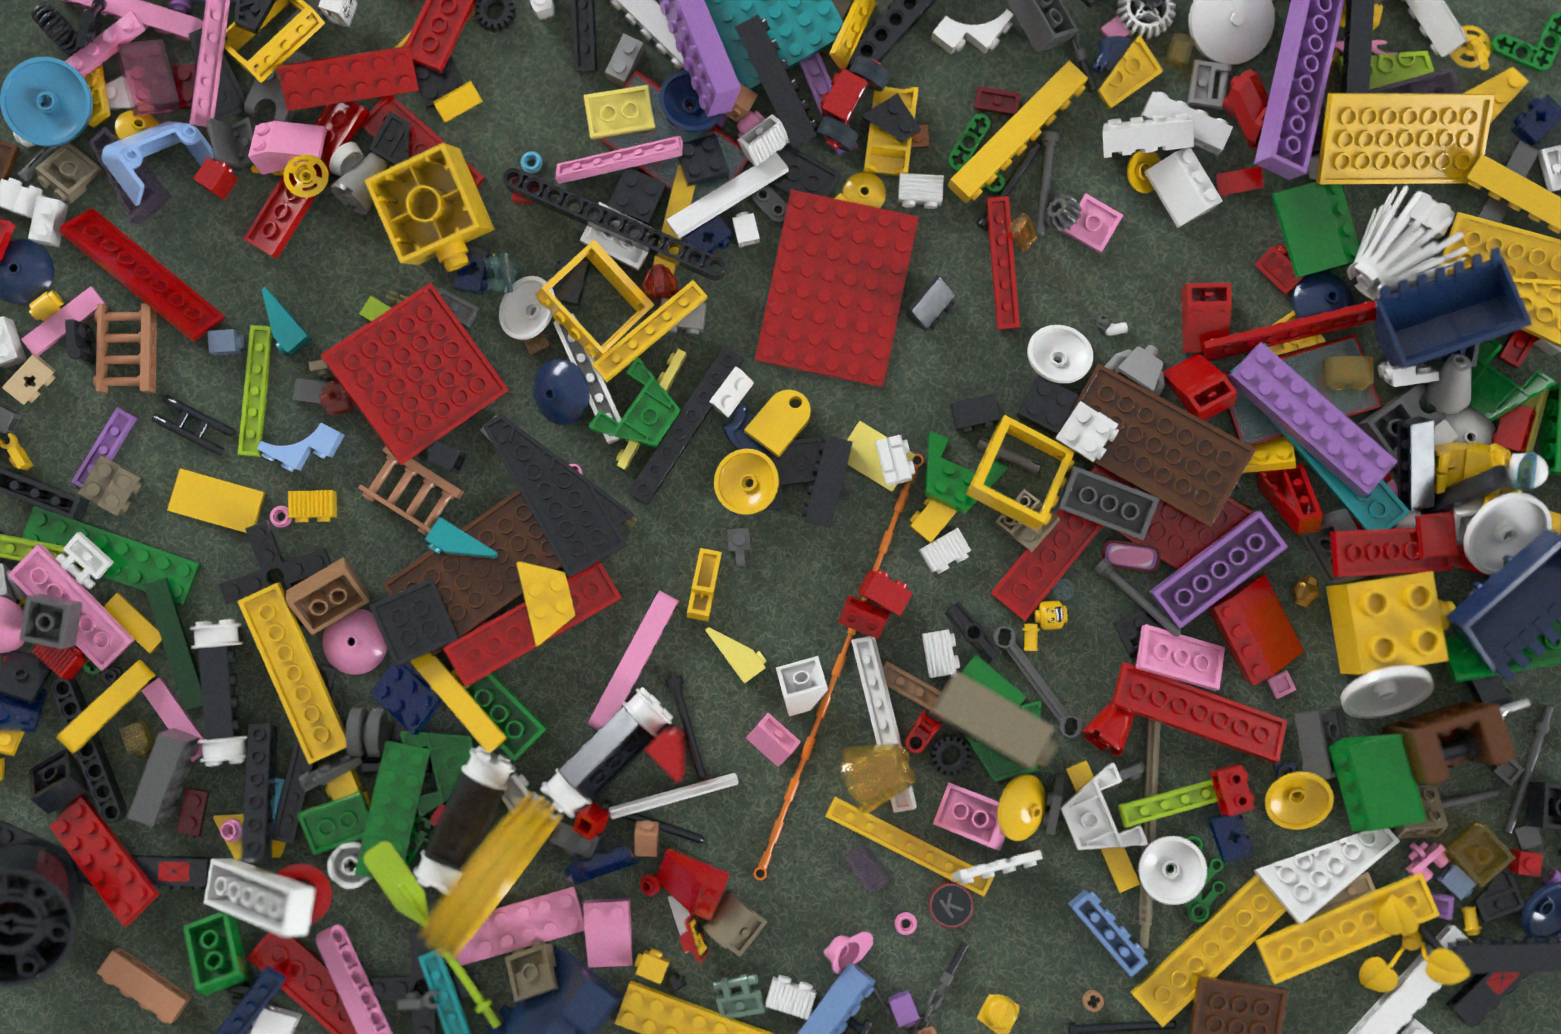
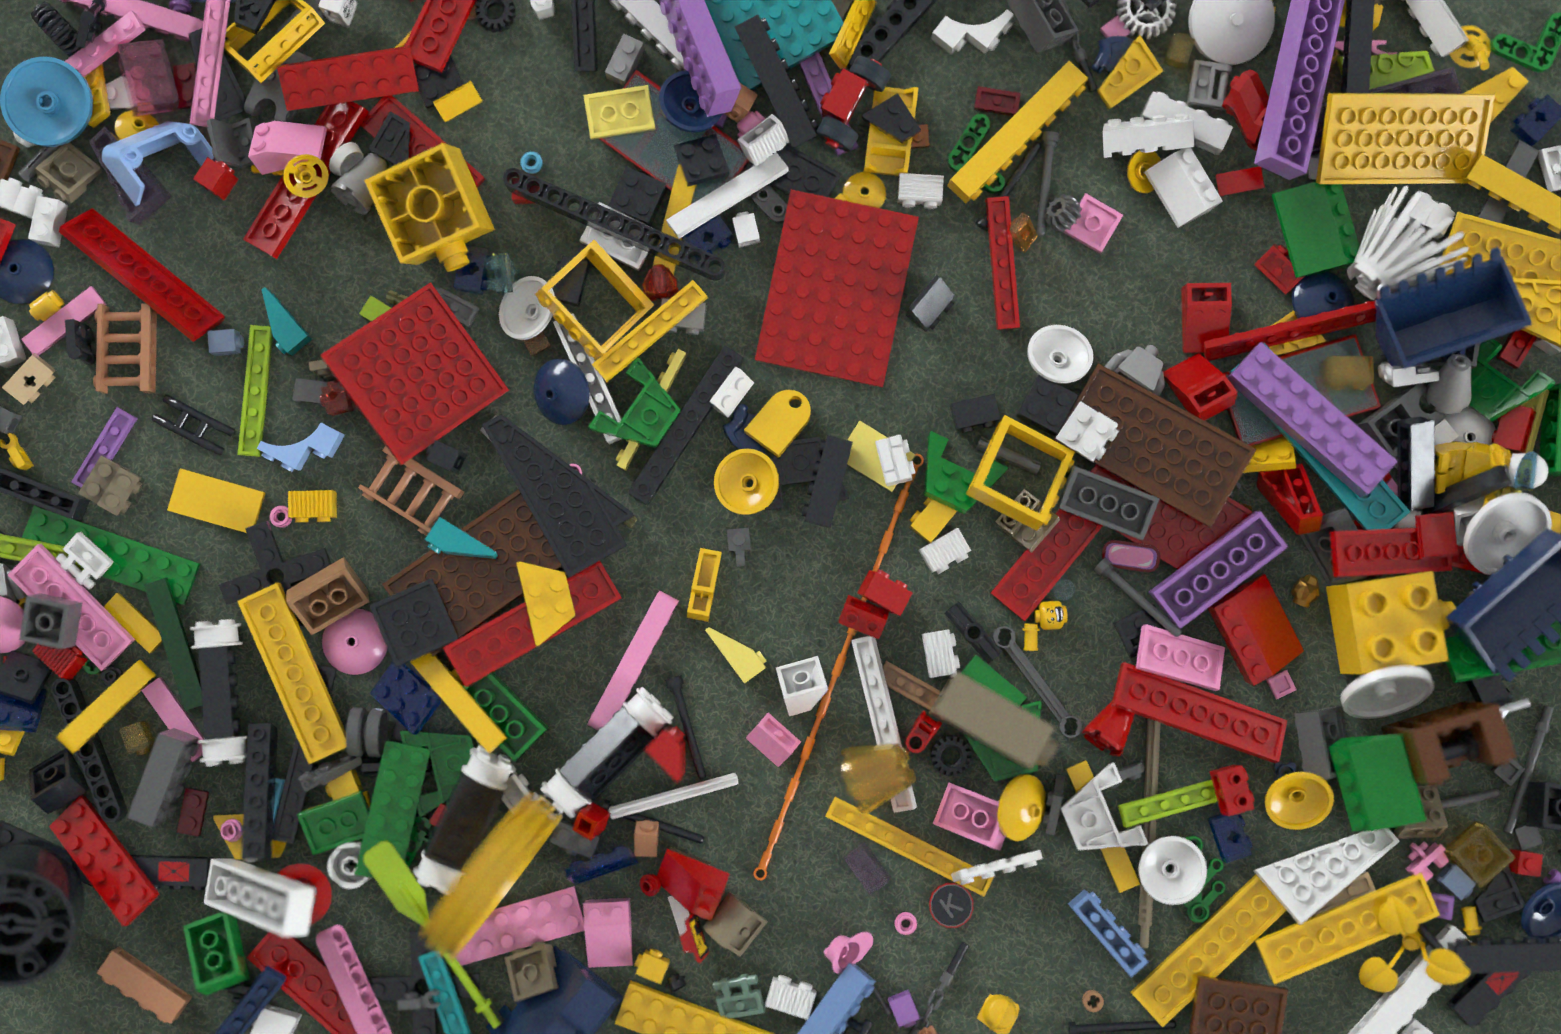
bright pink tile [555,136,683,184] -> none
arm [1096,314,1128,336] -> none

